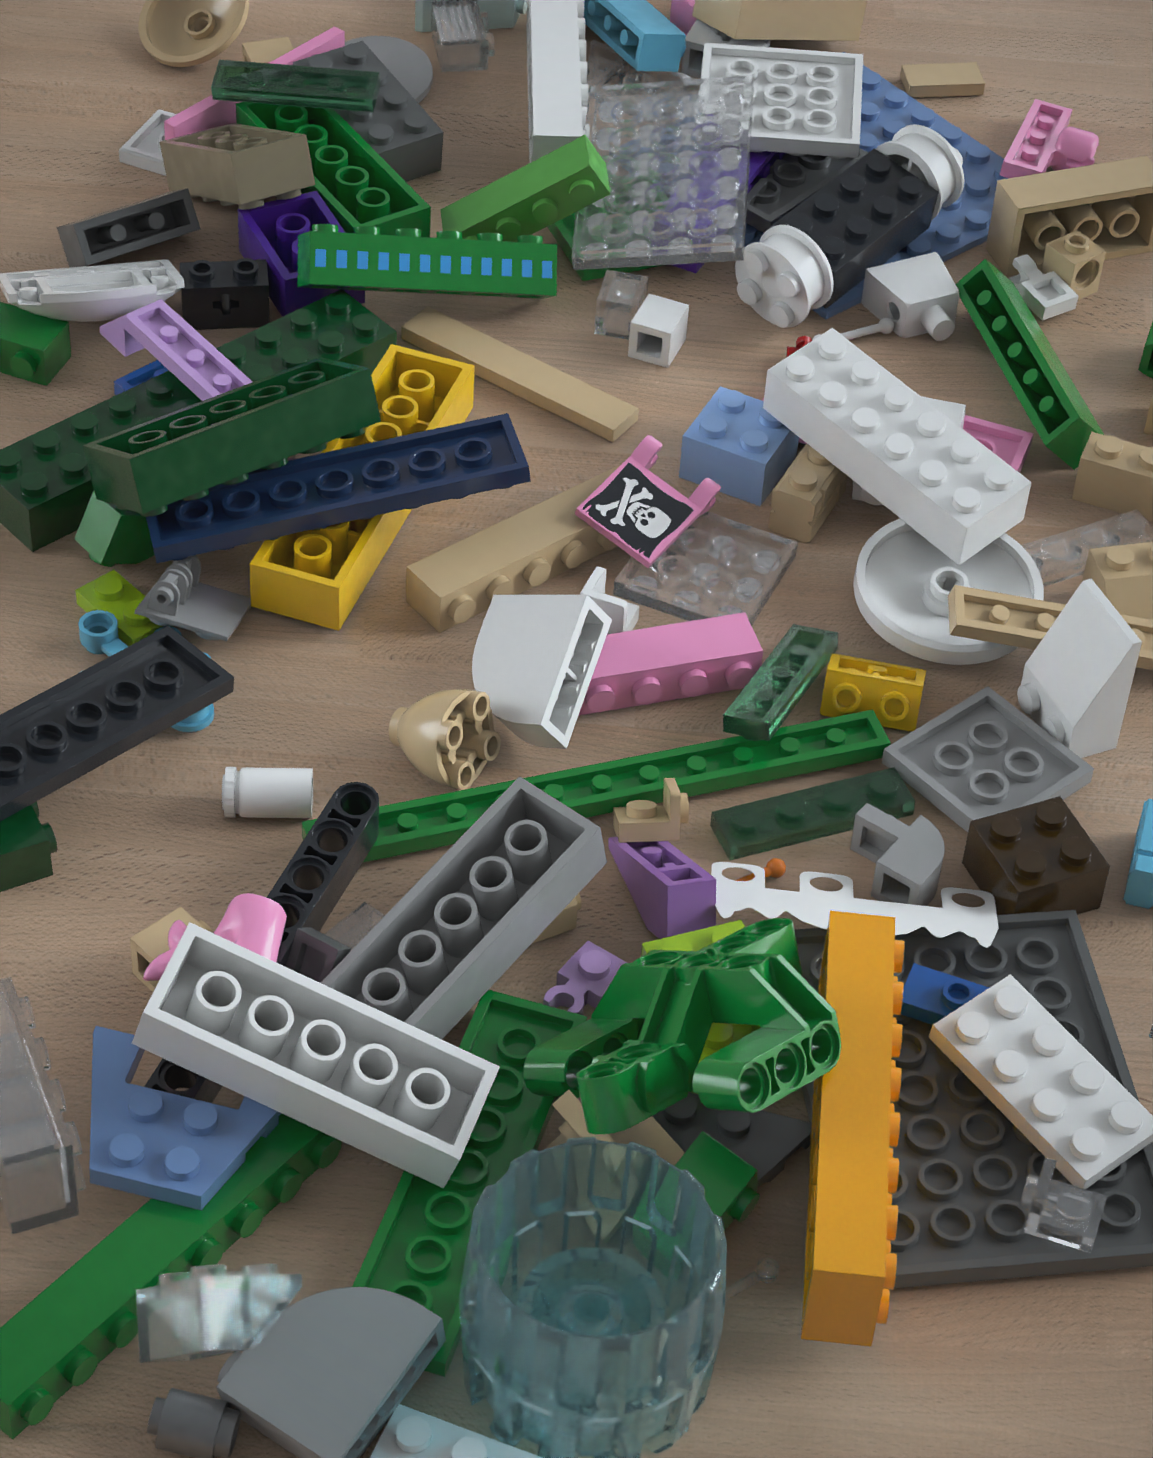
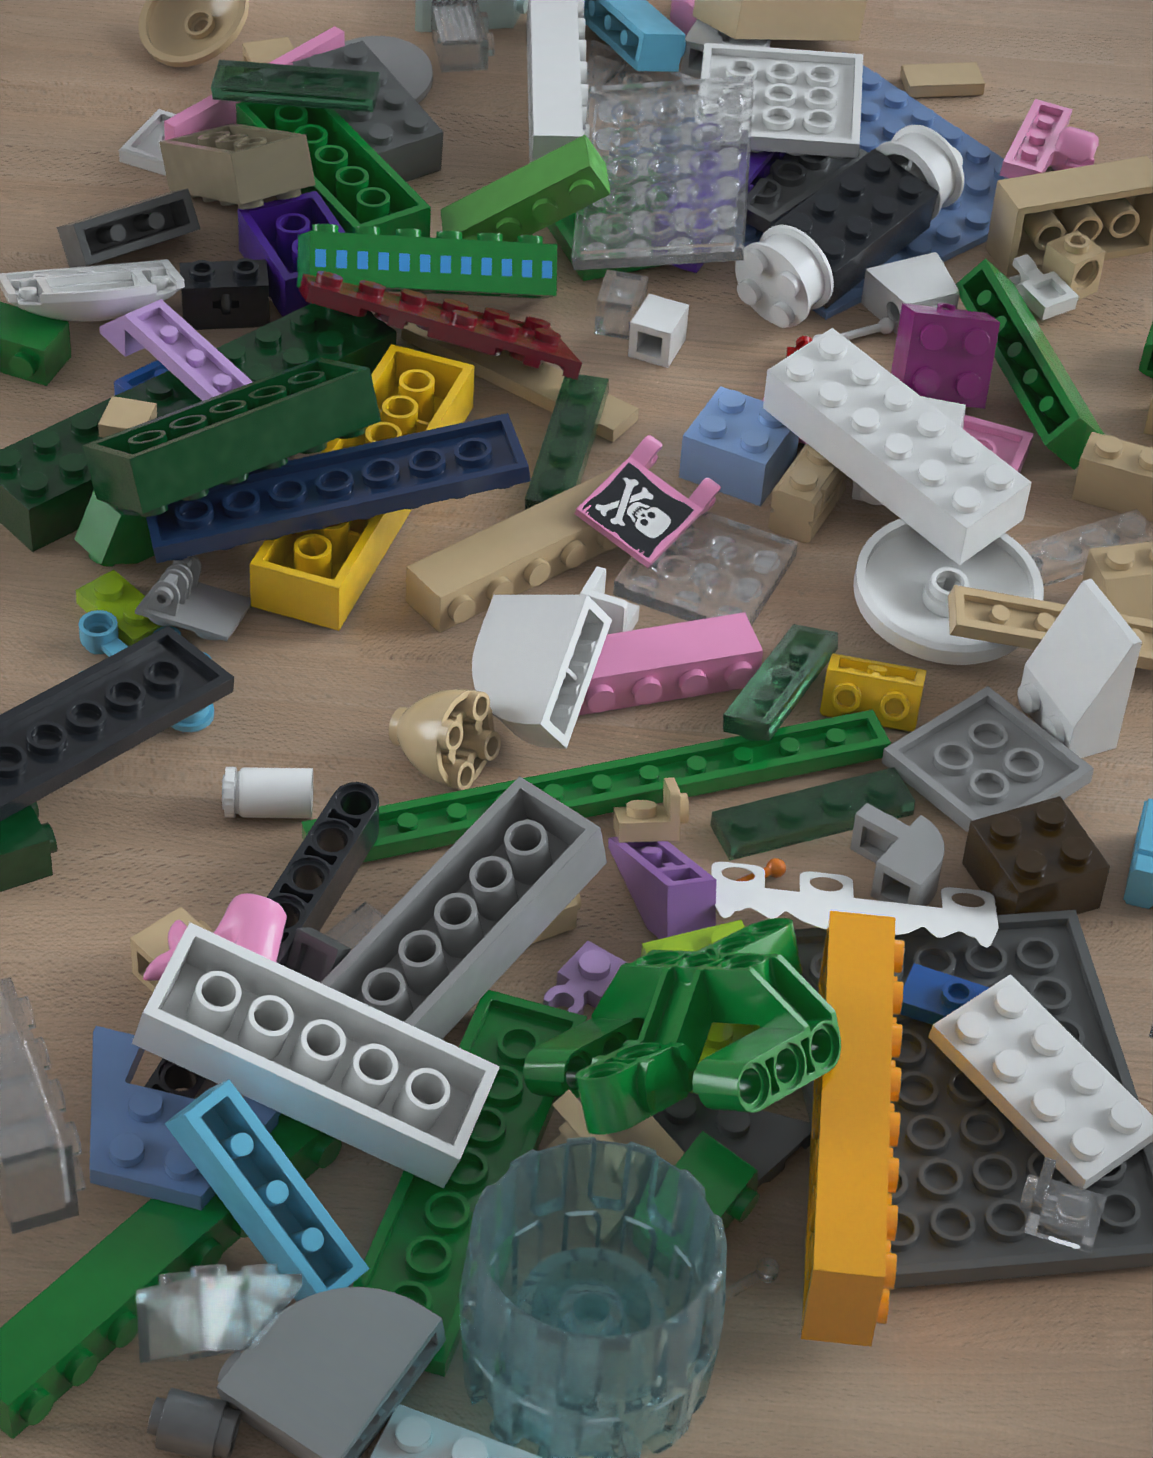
none -> tan tile [98,396,157,438]
none -> medium azure brick [164,1079,369,1302]
none -> dark red wing [299,271,582,380]
none -> clear green plate [525,374,609,510]
none -> magenta brick [891,303,1000,409]

